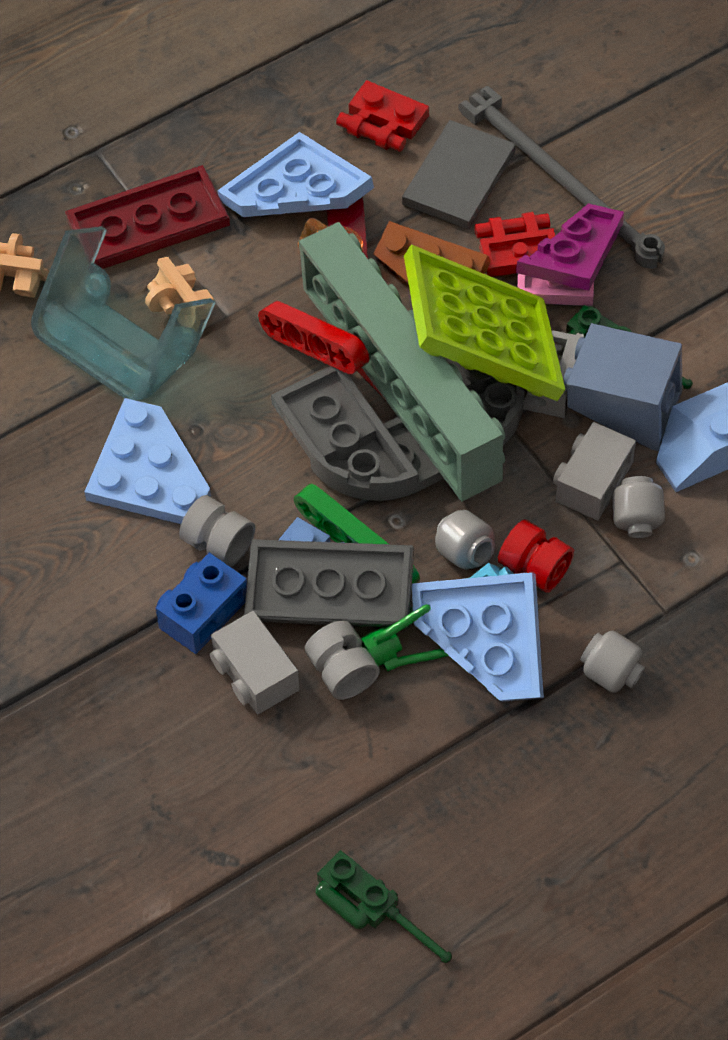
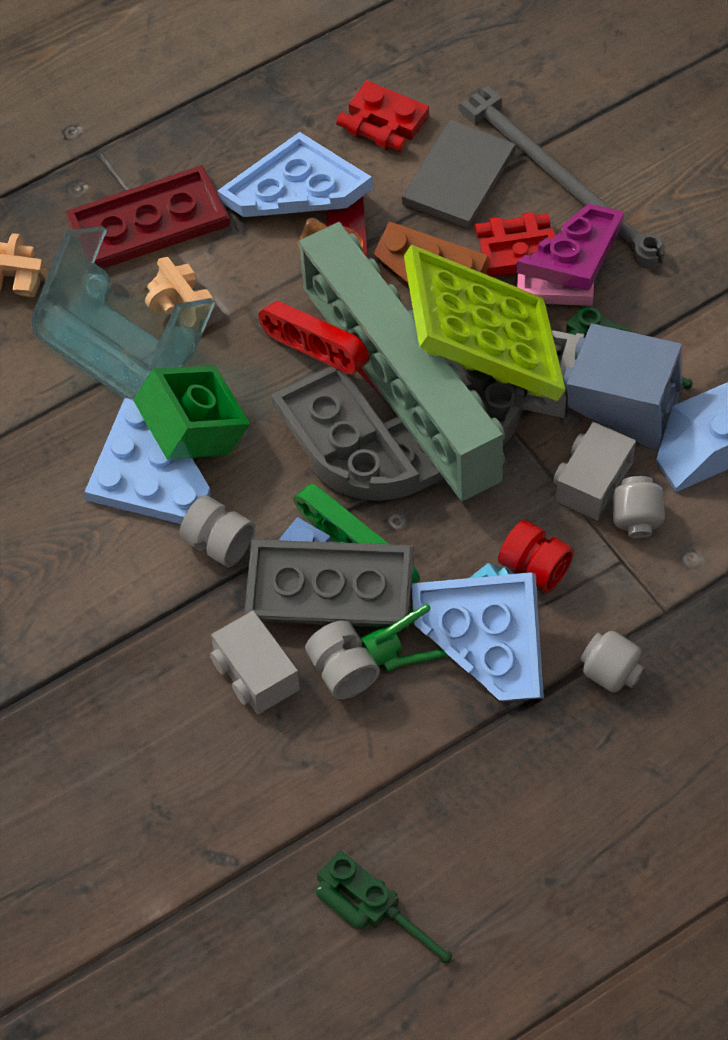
blue brick [156,552,247,654] -> none
light grey head [435,510,495,570] -> none
none -> green brick [133,365,250,460]

